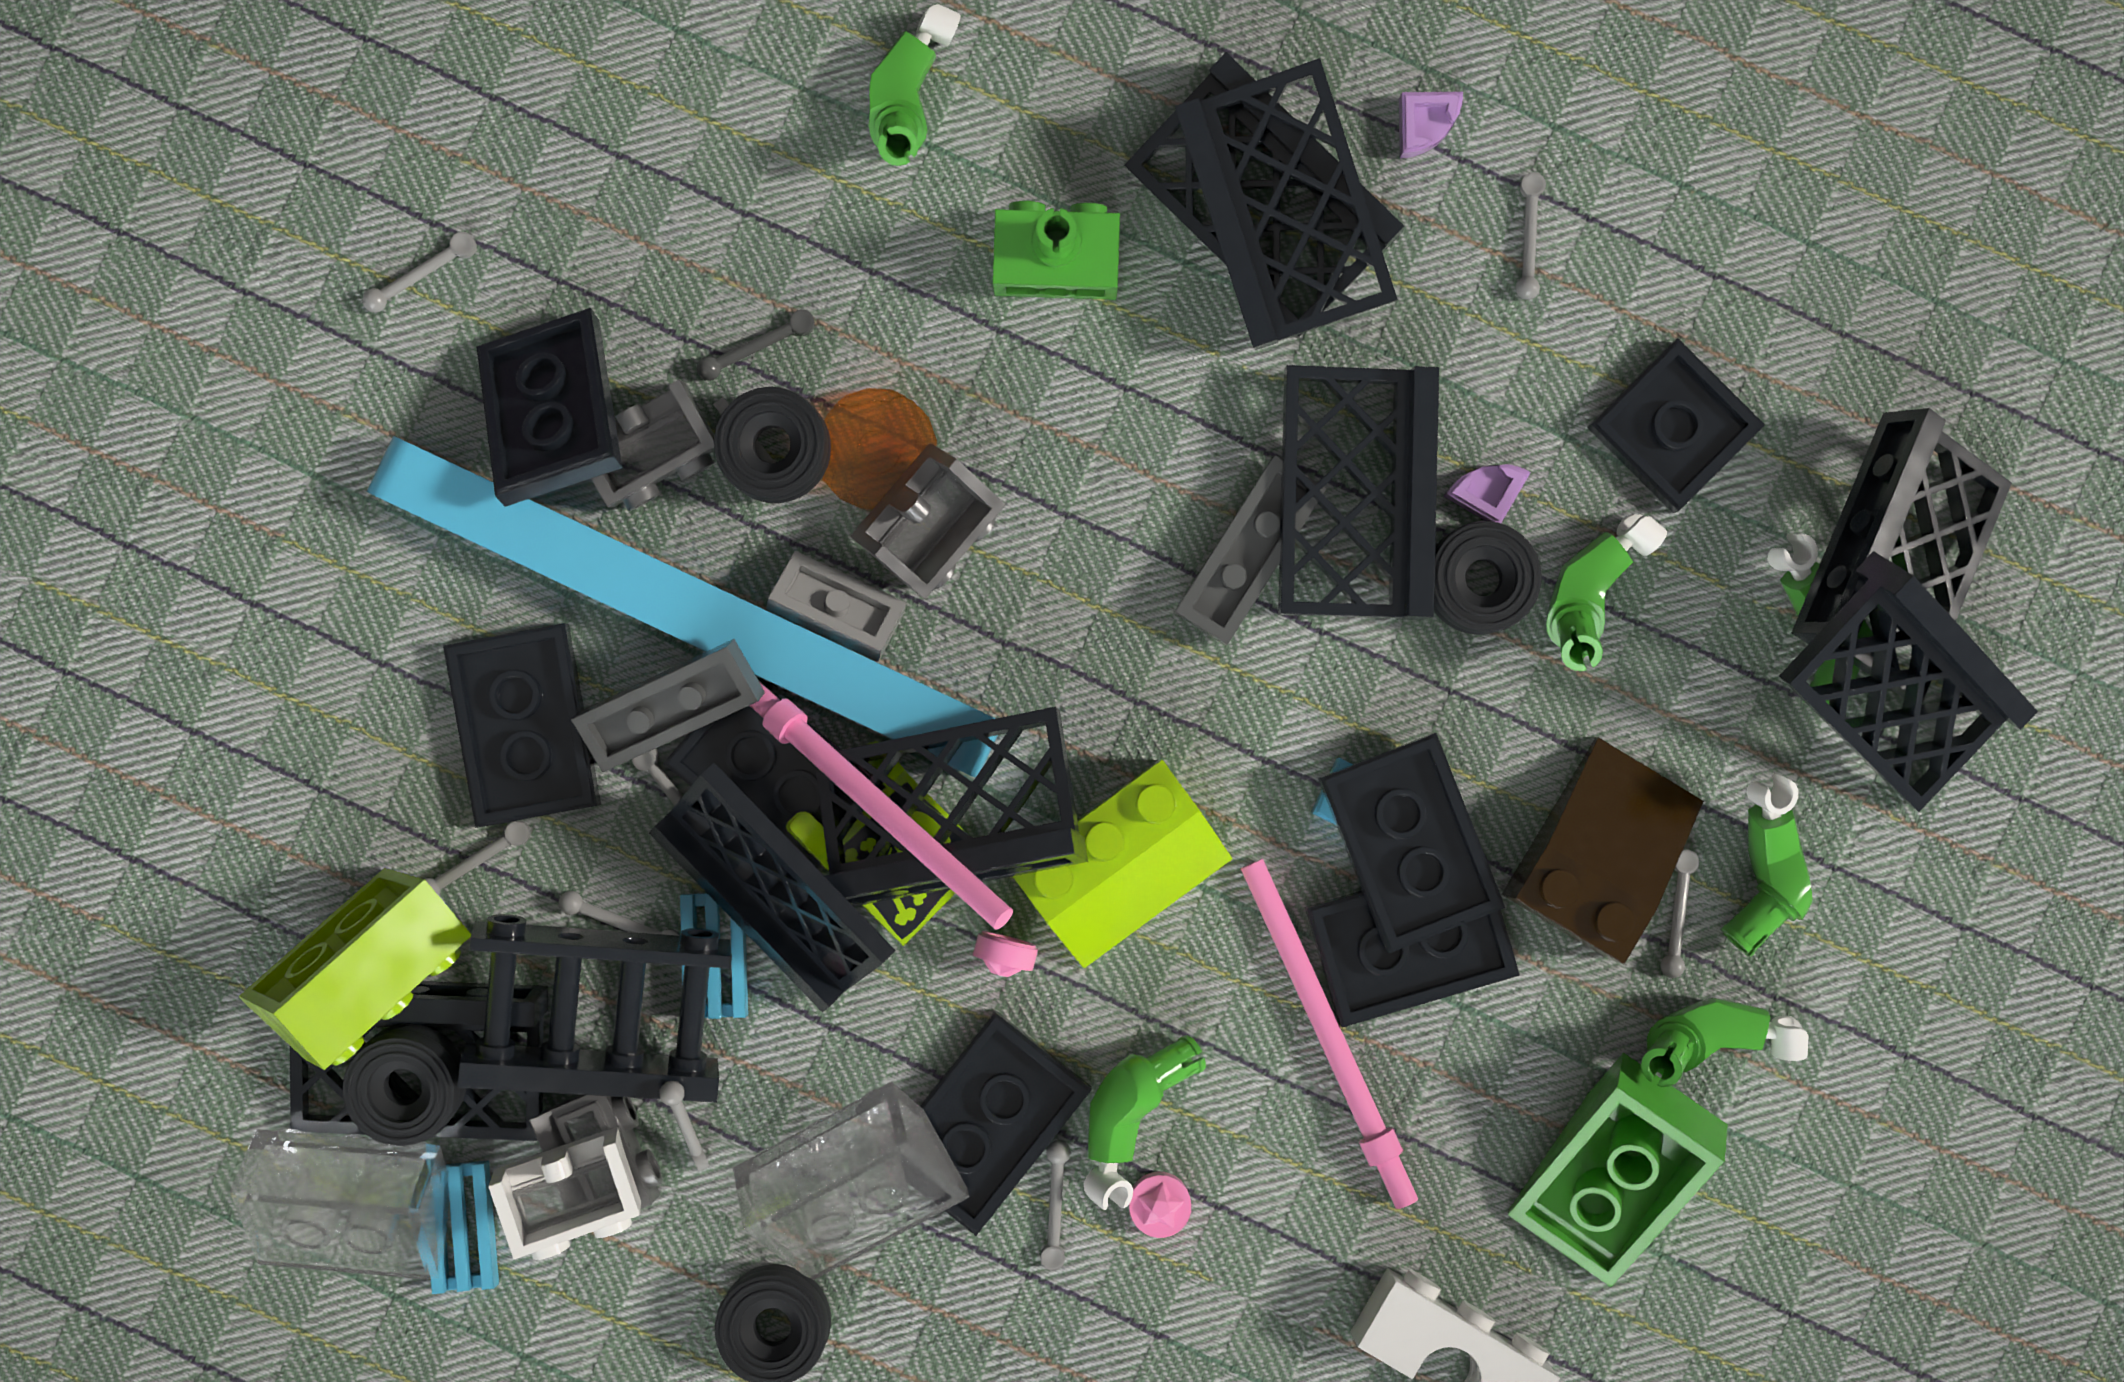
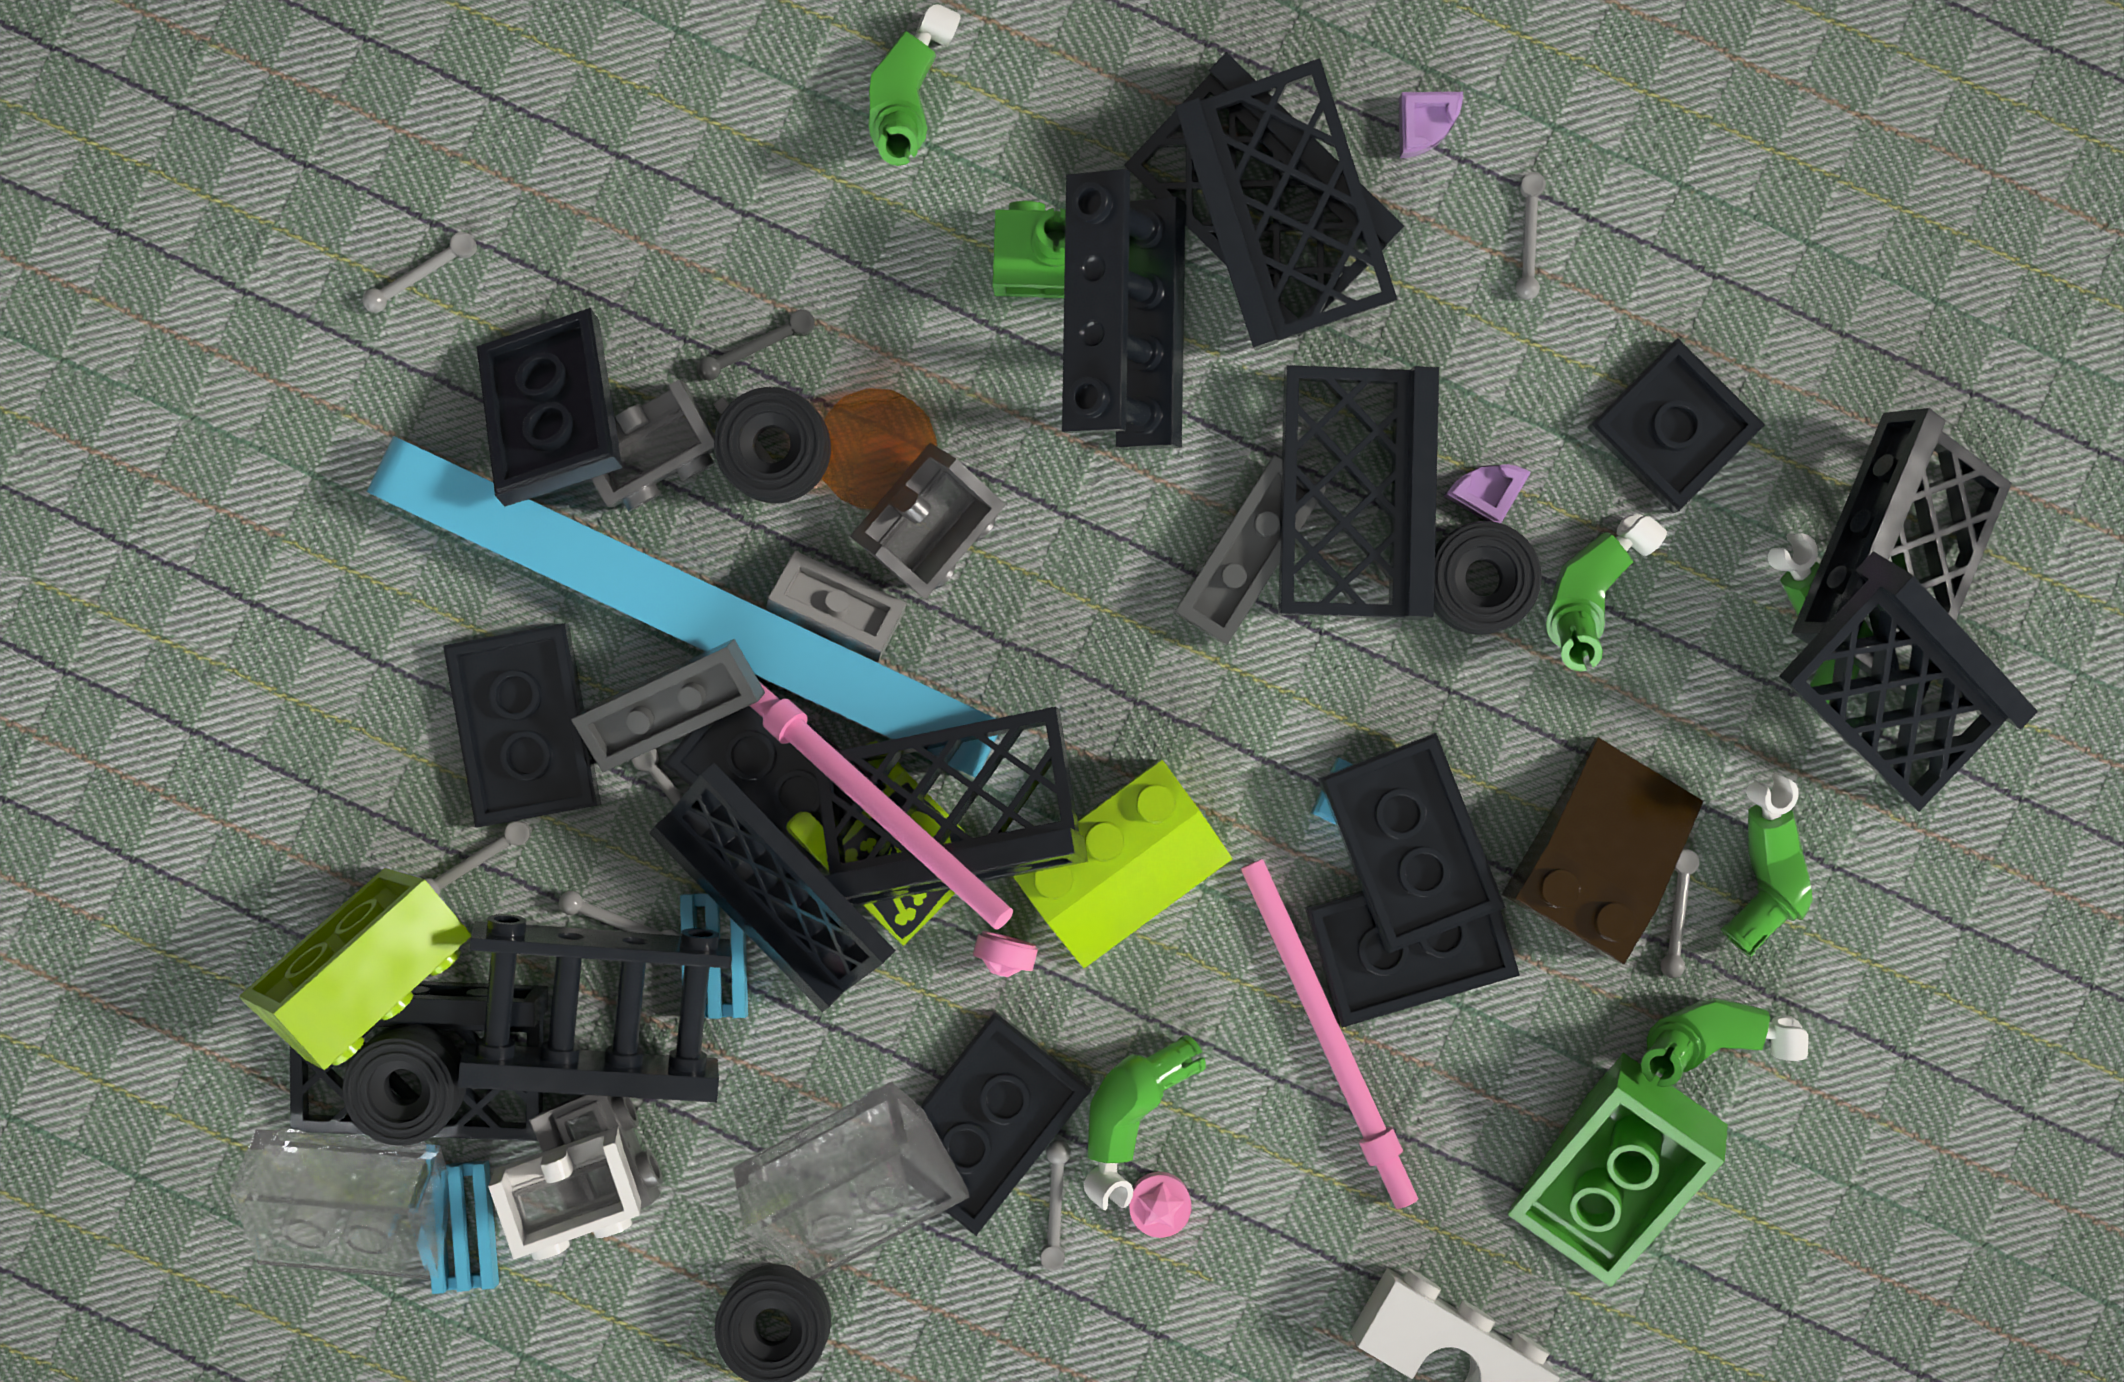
light grey hinge [659,1081,710,1172] -> none
none -> black fence [1062,169,1186,450]

